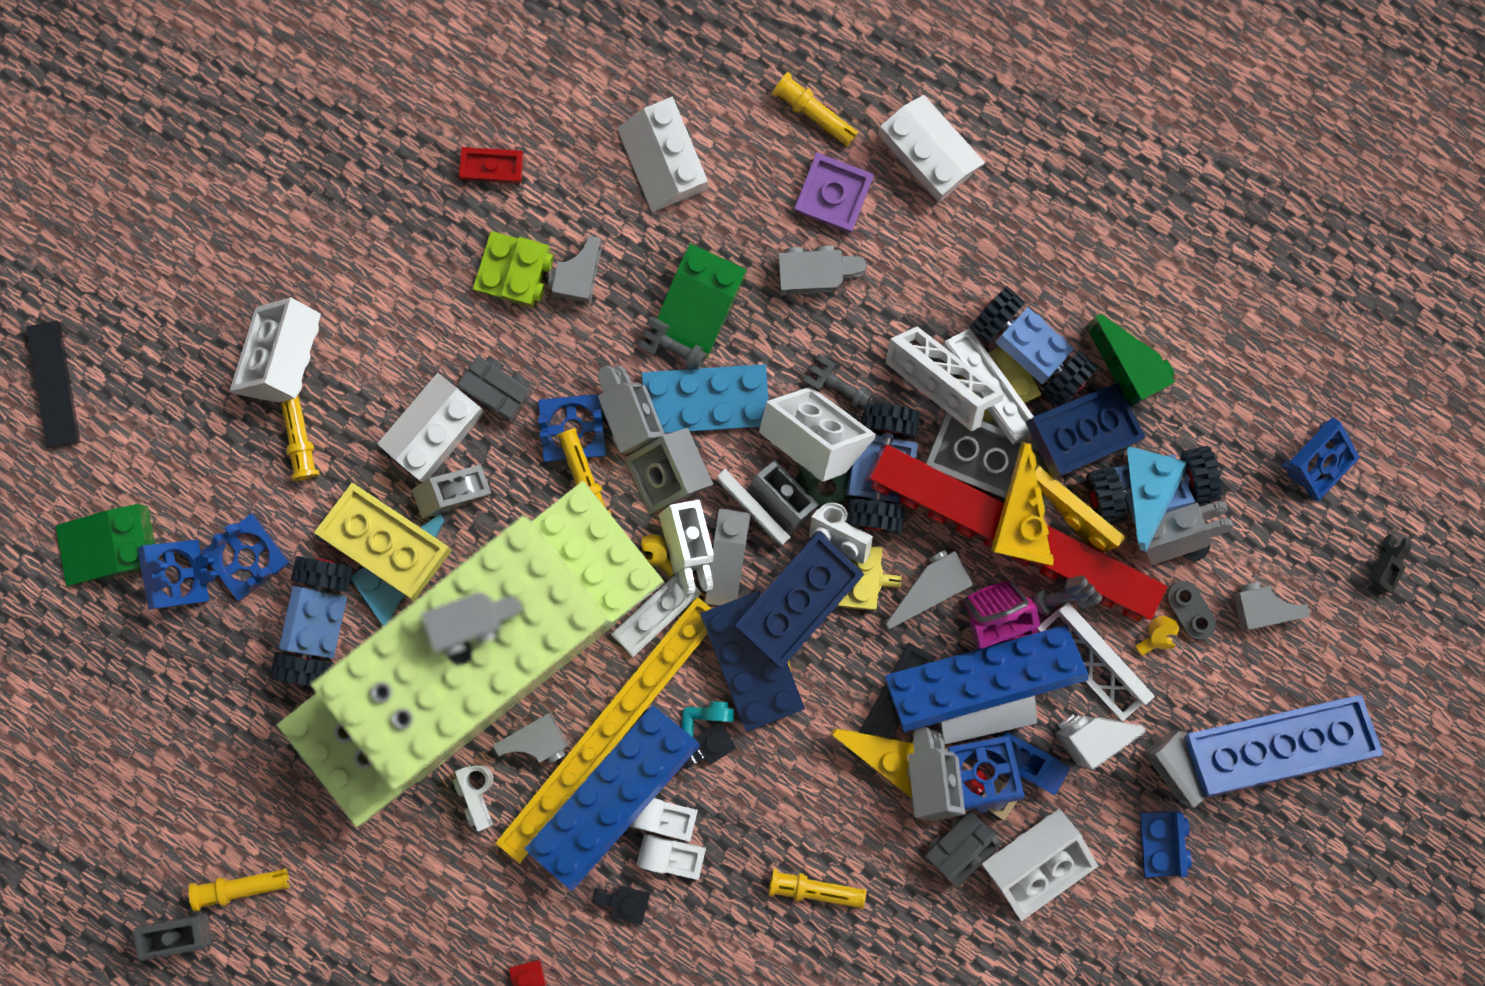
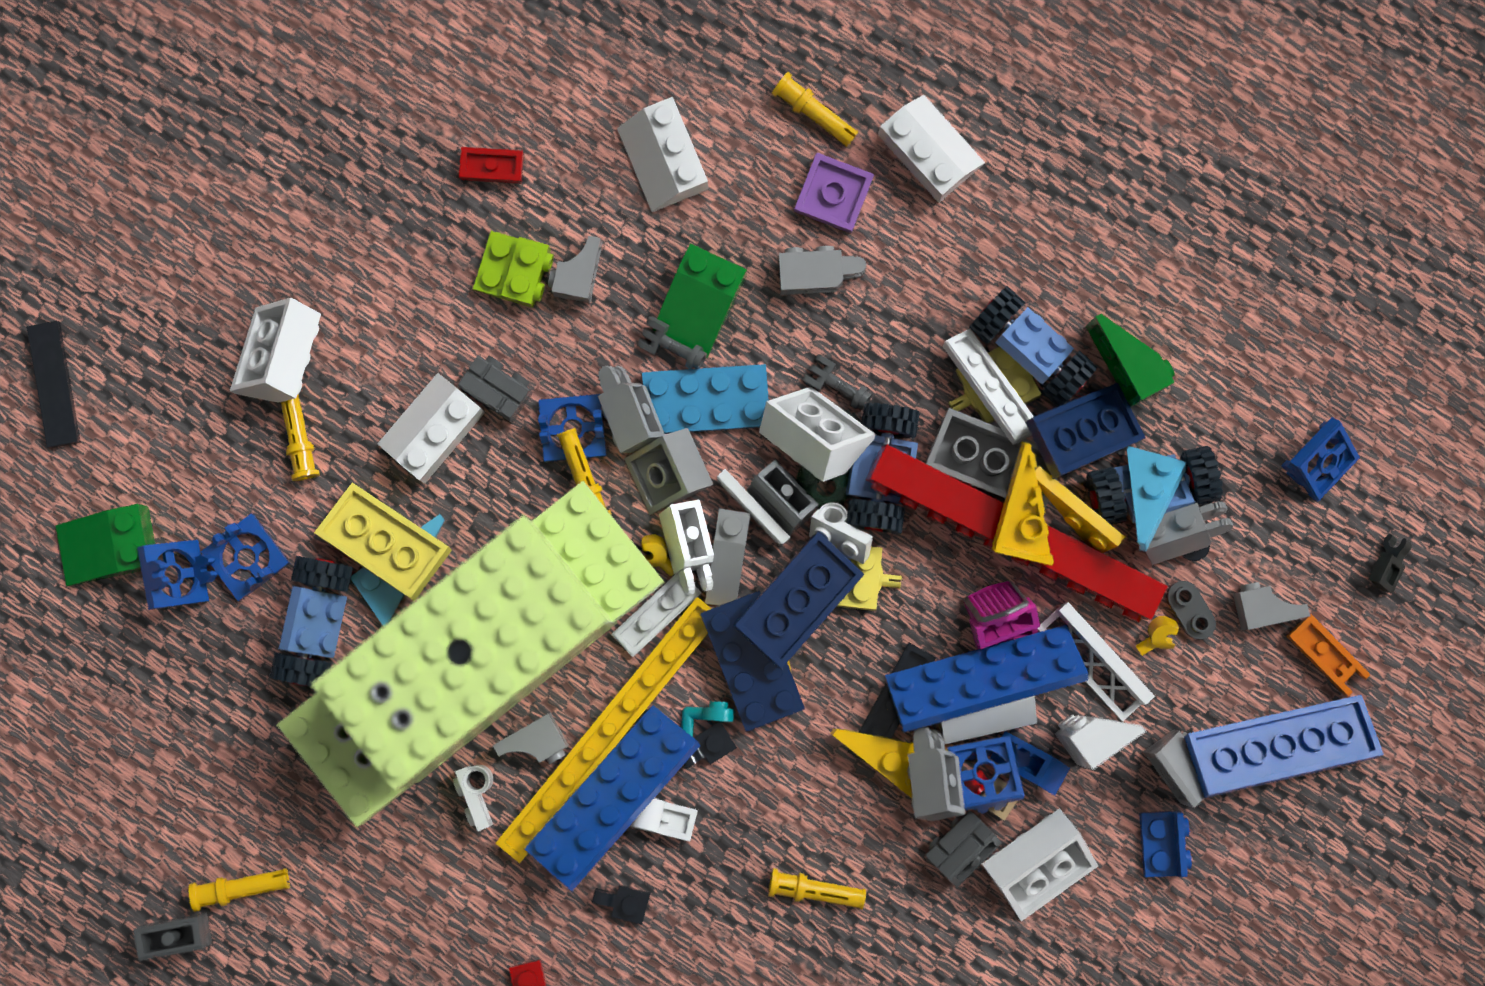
light grey arch [412,465,492,519] -> none
light grey hinge [421,592,523,656] -> none
white plate [637,833,706,880] -> none
light grey slope [885,550,973,630] -> none
white fence [886,327,1004,431] -> none
dark grey hinge [1031,575,1102,615] -> none
none -> orange hinge [1286,614,1370,697]

